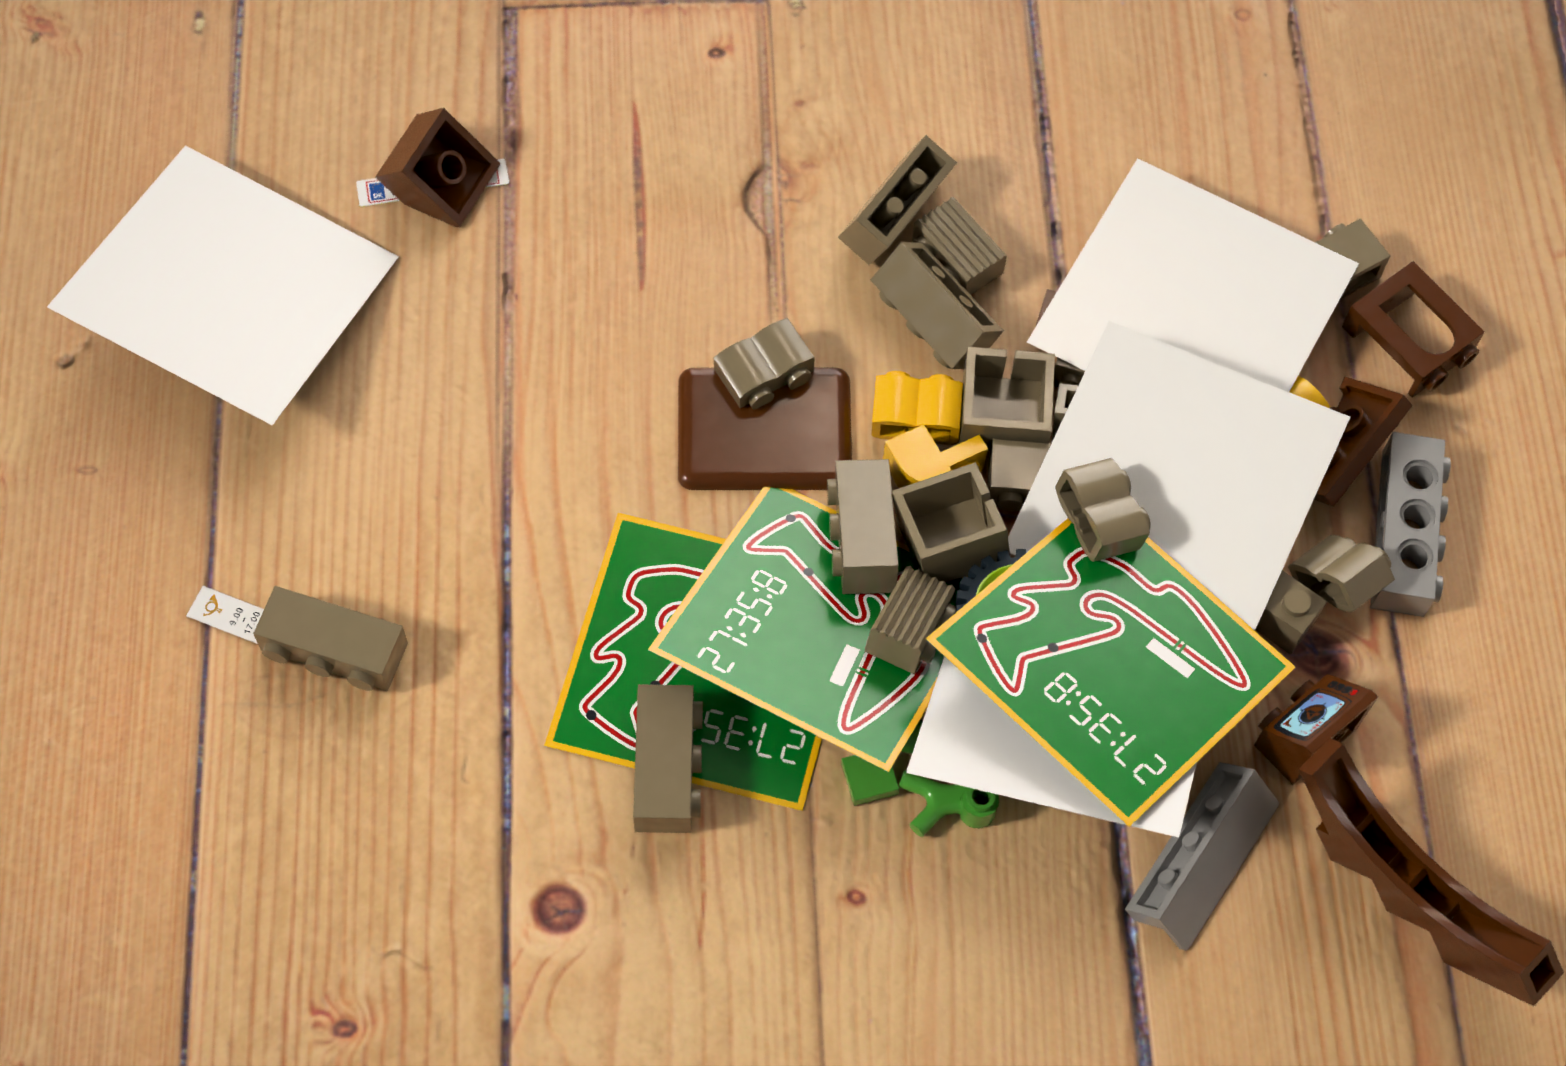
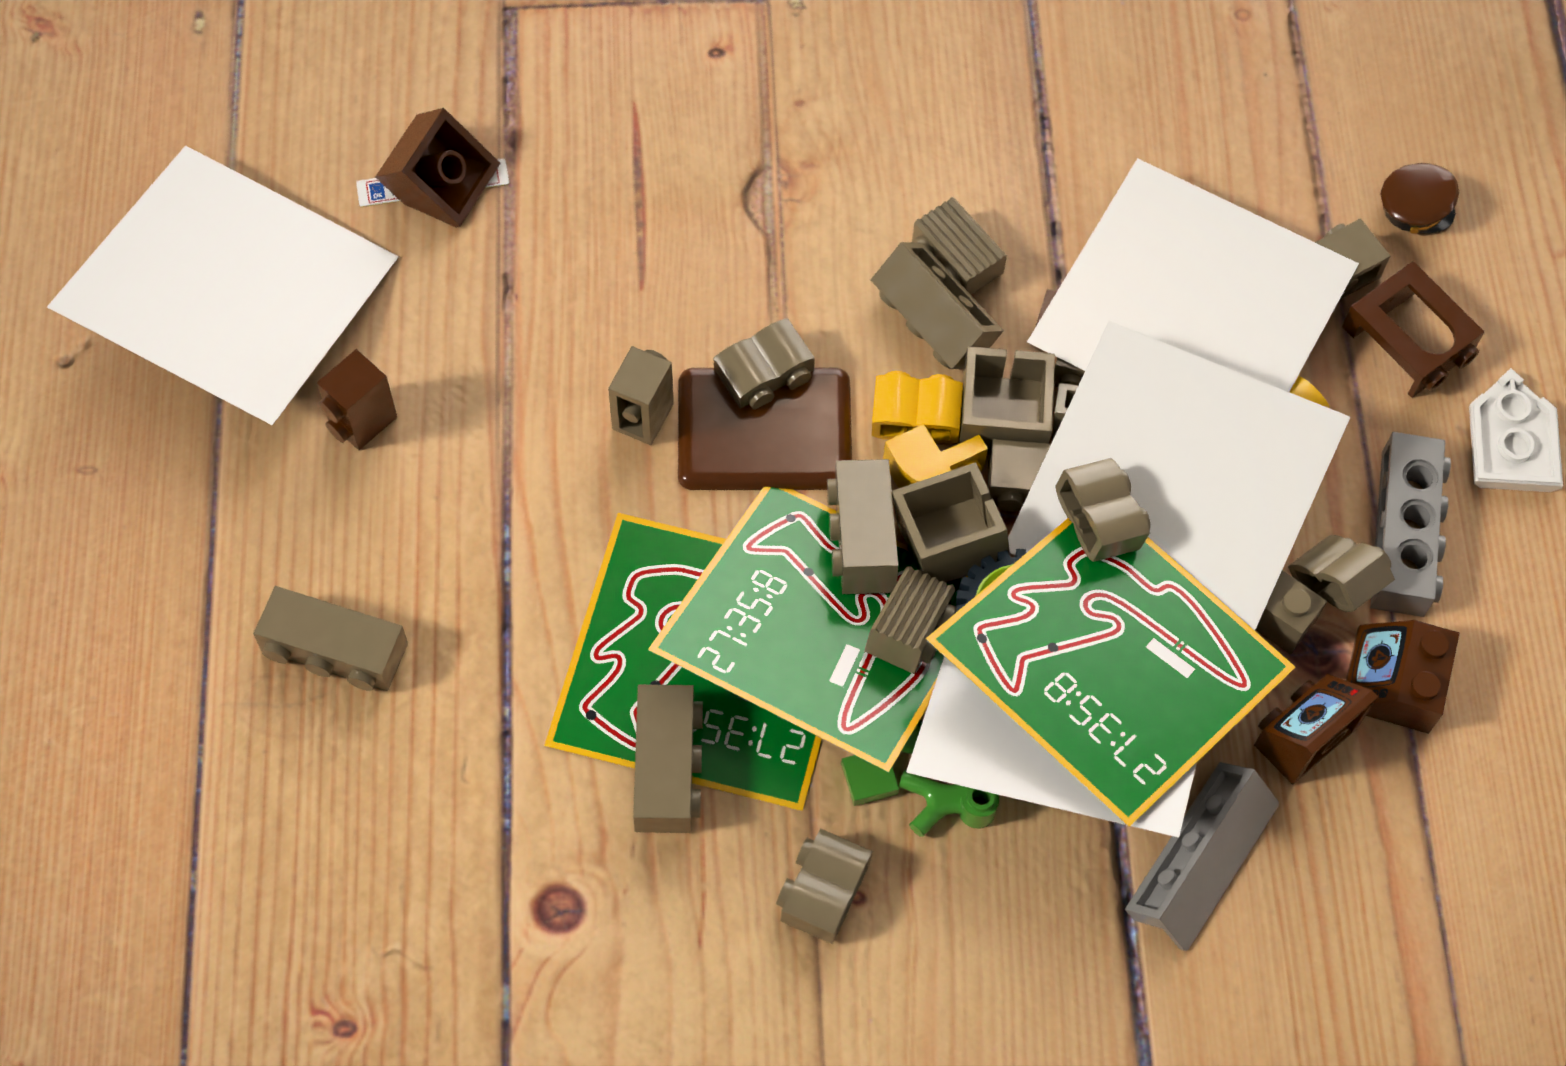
white sticker [186,586,264,644] -> none
dark tan brick [838,135,957,265] -> none
reddish brown arch [1298,738,1564,1007] -> none
reddish brown wing [1314,377,1413,507] -> none
none -> reddish brown brick [317,349,397,450]
none -> dark tan brick [608,346,674,445]
none -> dark tan brick [776,829,873,944]
none -> reddish brown slope [1346,620,1460,734]
none -> reddish brown piece [1380,163,1459,234]
none -> white tile [1469,368,1563,492]

